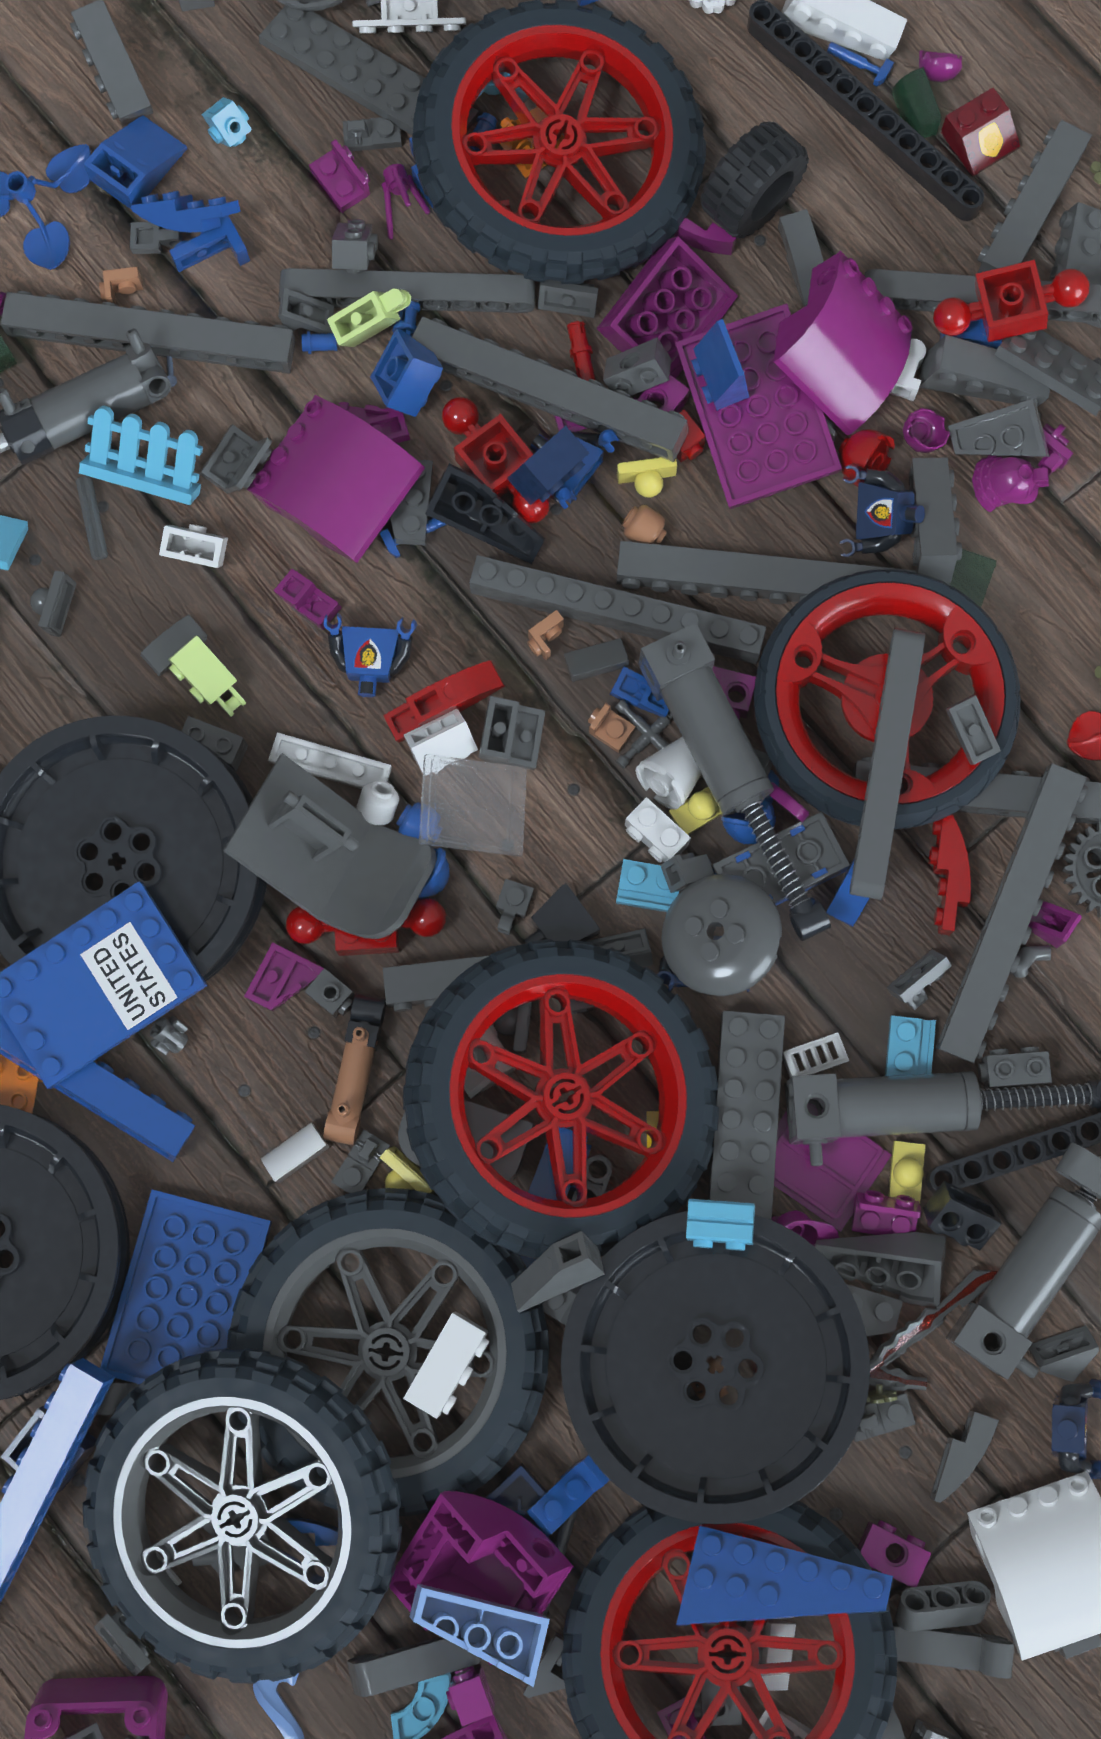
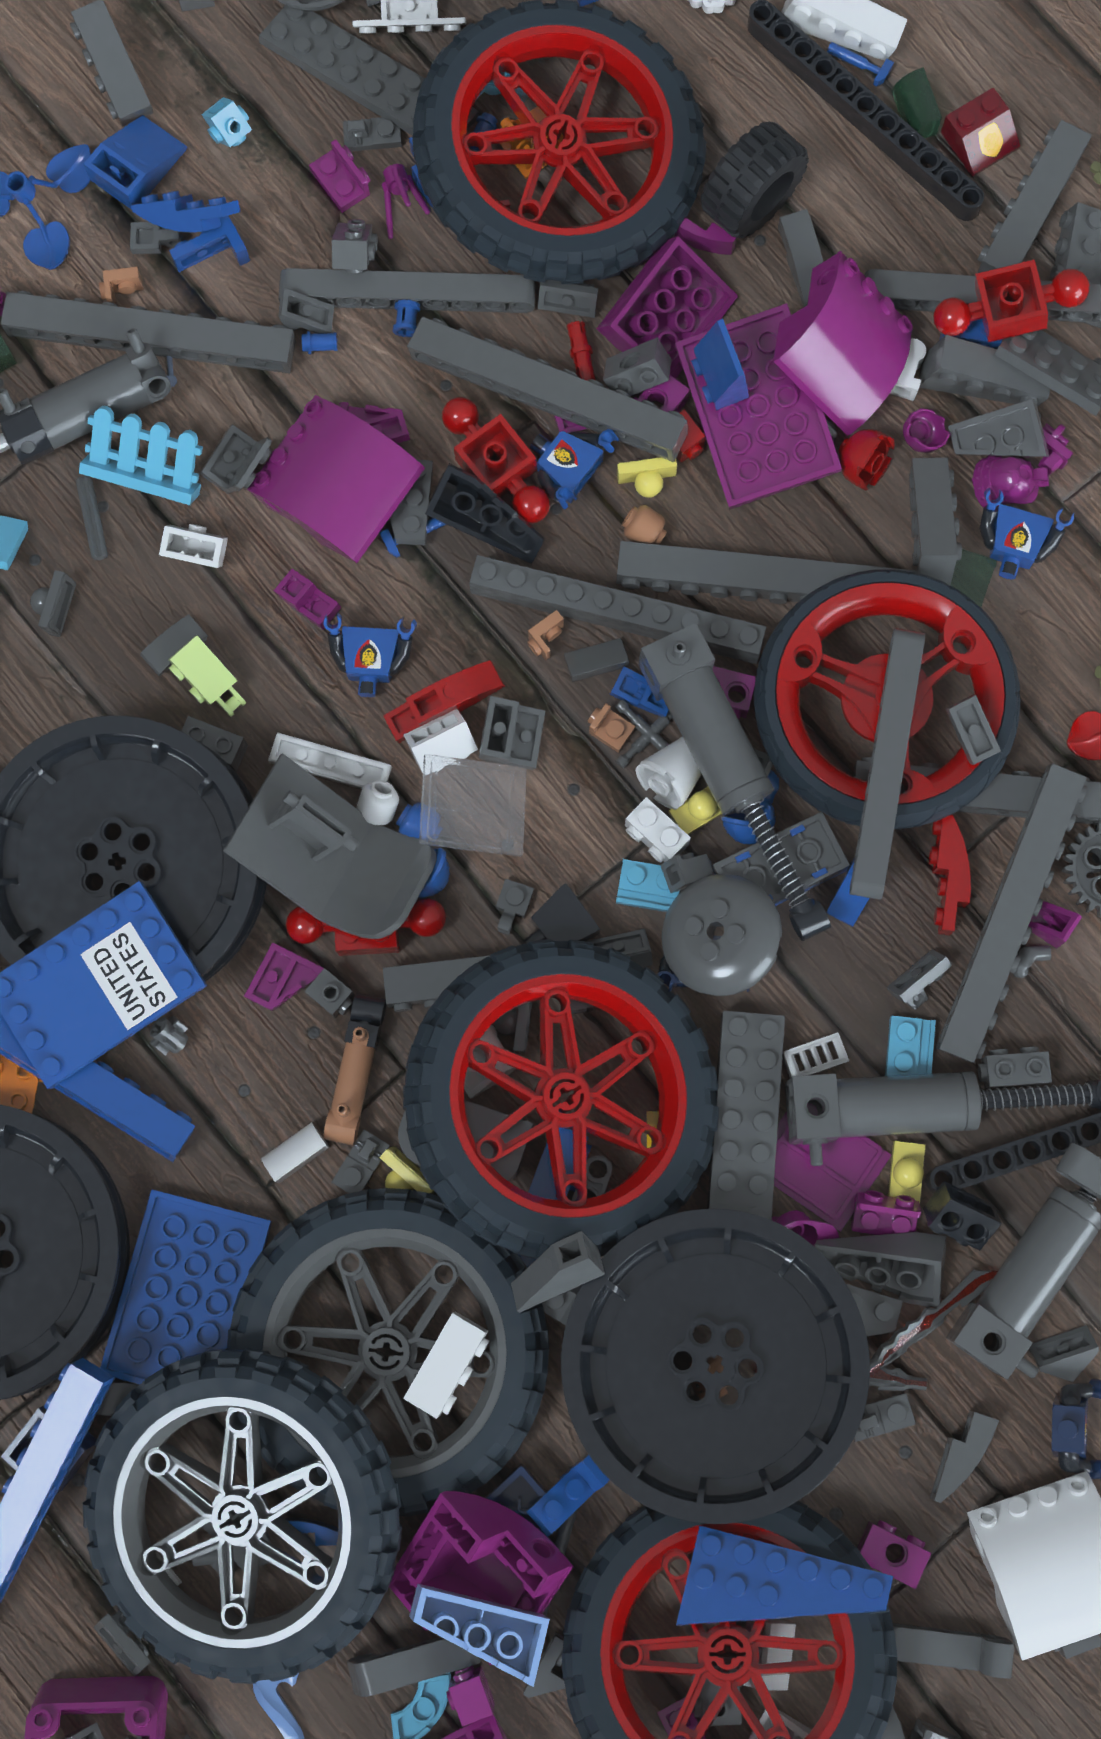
yellowish green brick [327,289,411,347] -> none
blue slope [370,328,443,417] -> none
dark blue brick [507,426,589,505] -> none
medium azure brick [686,1199,755,1251] -> none
magenta tile [769,782,810,823] -> none
torso [840,464,925,557] -> none
olive plant [866,1384,898,1403] -> none
dark grey beam [895,1581,991,1632] -> none
magenta hair [919,50,962,83] -> none
none -> torso [979,488,1074,579]

